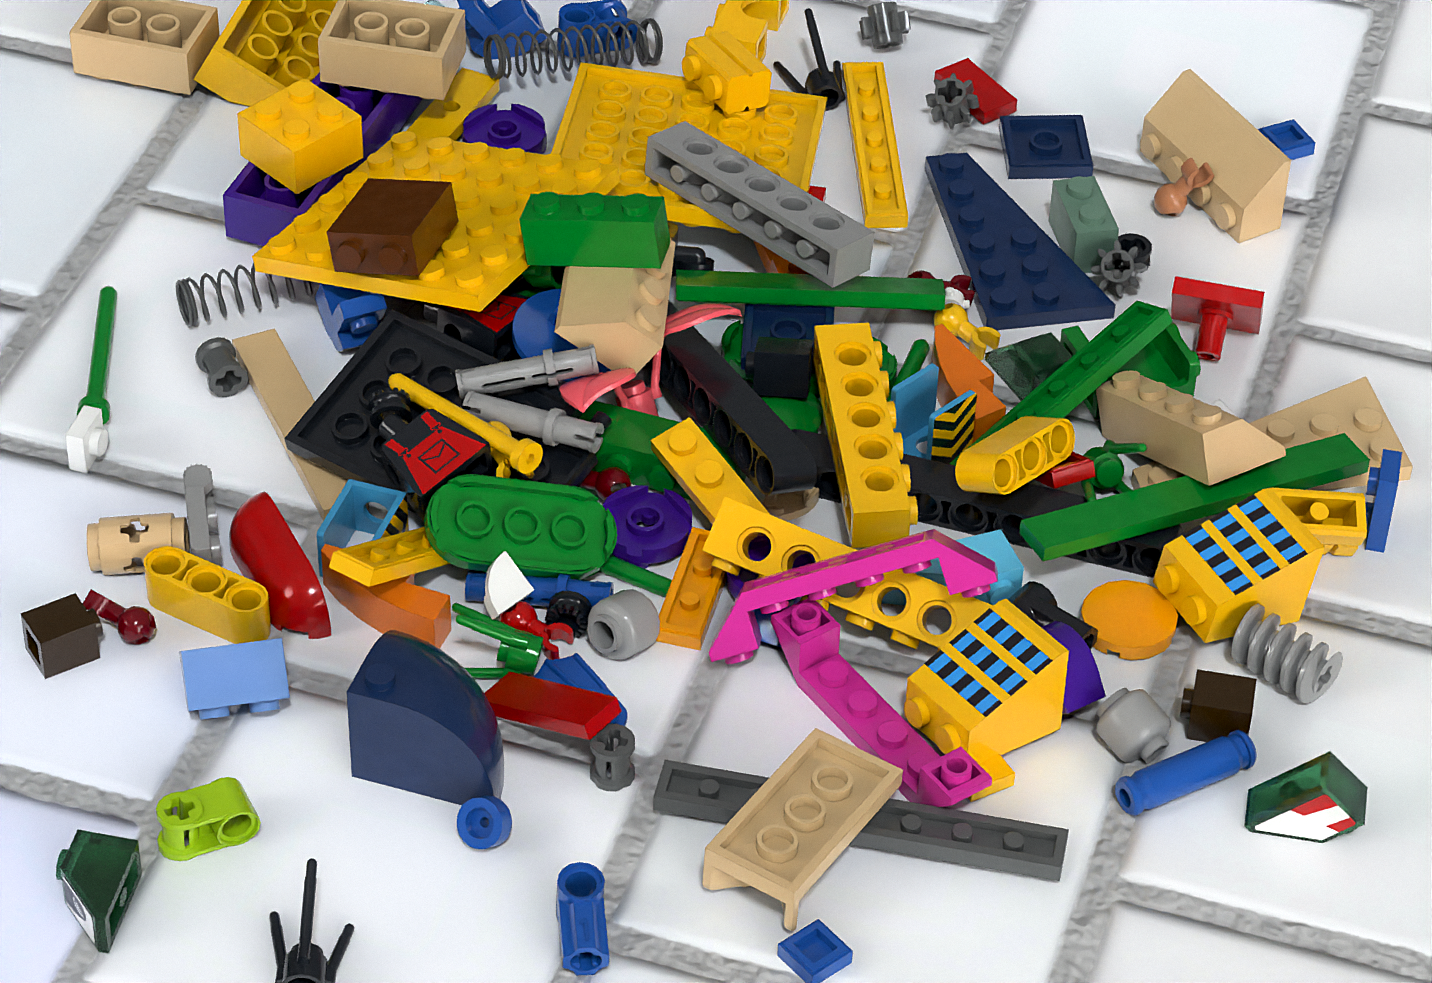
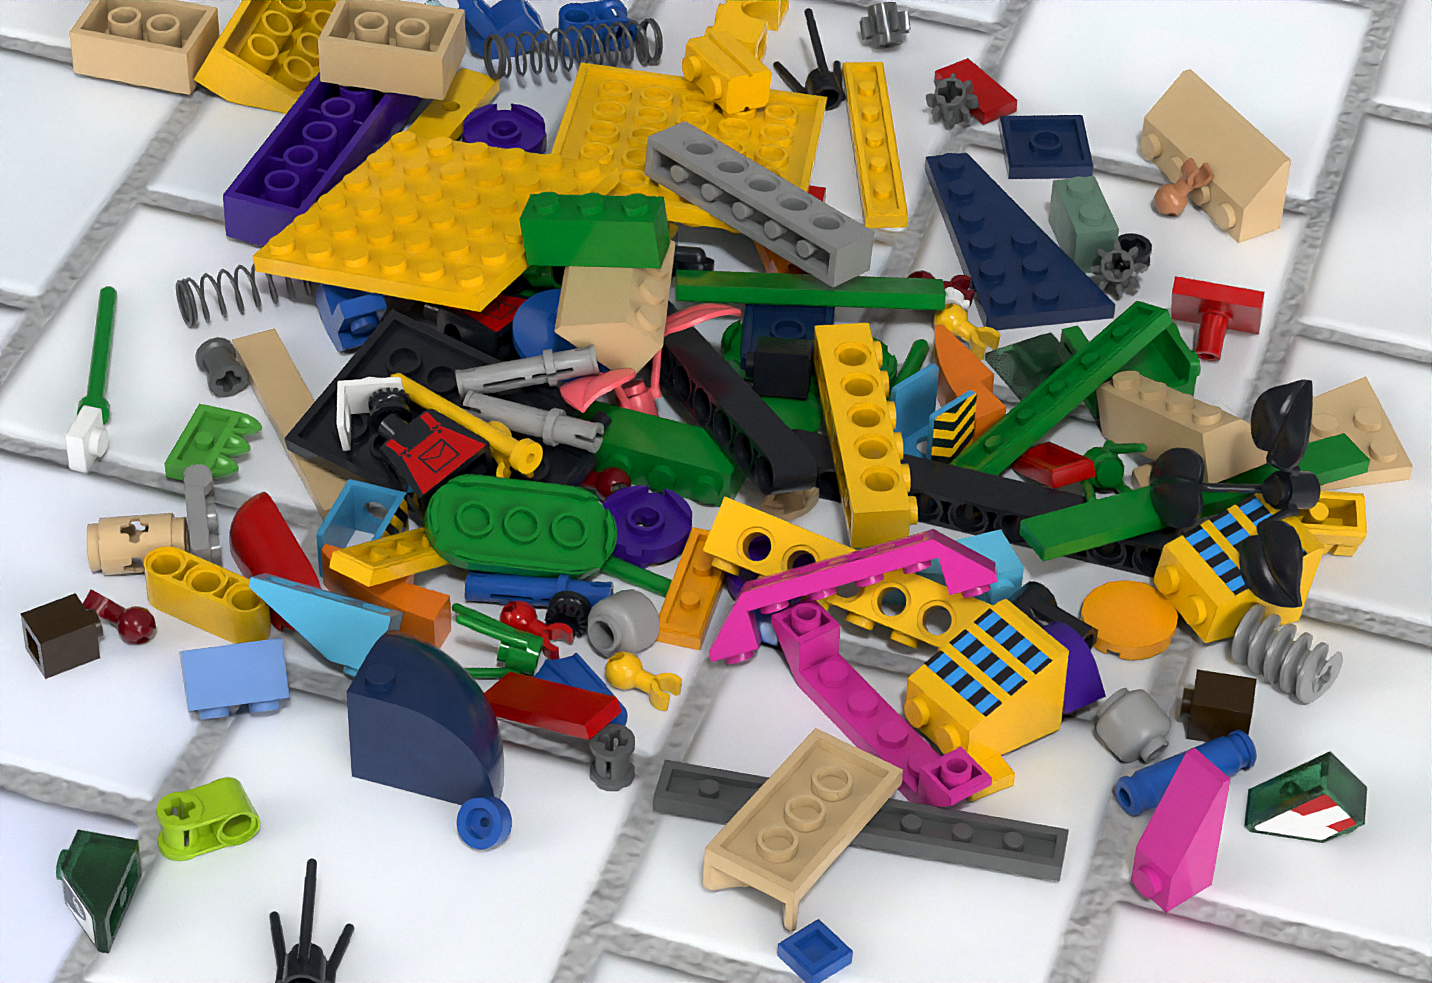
yellow brick [237,78,364,194] -> none
reddish brown brick [327,178,459,276] -> none
white tile [484,551,534,620] -> none
blue piece [556,862,609,976] -> none
yellow plate [650,417,770,525] -> none
yellow beam [955,416,1075,495] -> none
blue tile [1258,119,1316,160] -> none
blue plate [1365,449,1402,553] -> none
none -> bright green plate [164,403,262,481]
none -> medium azure slope [248,573,404,676]
none -> white bracket [337,377,404,451]
none -> yellow arm [605,651,682,711]
none -> dark pink slope [1131,748,1231,913]
none -> black plant [1149,379,1321,608]

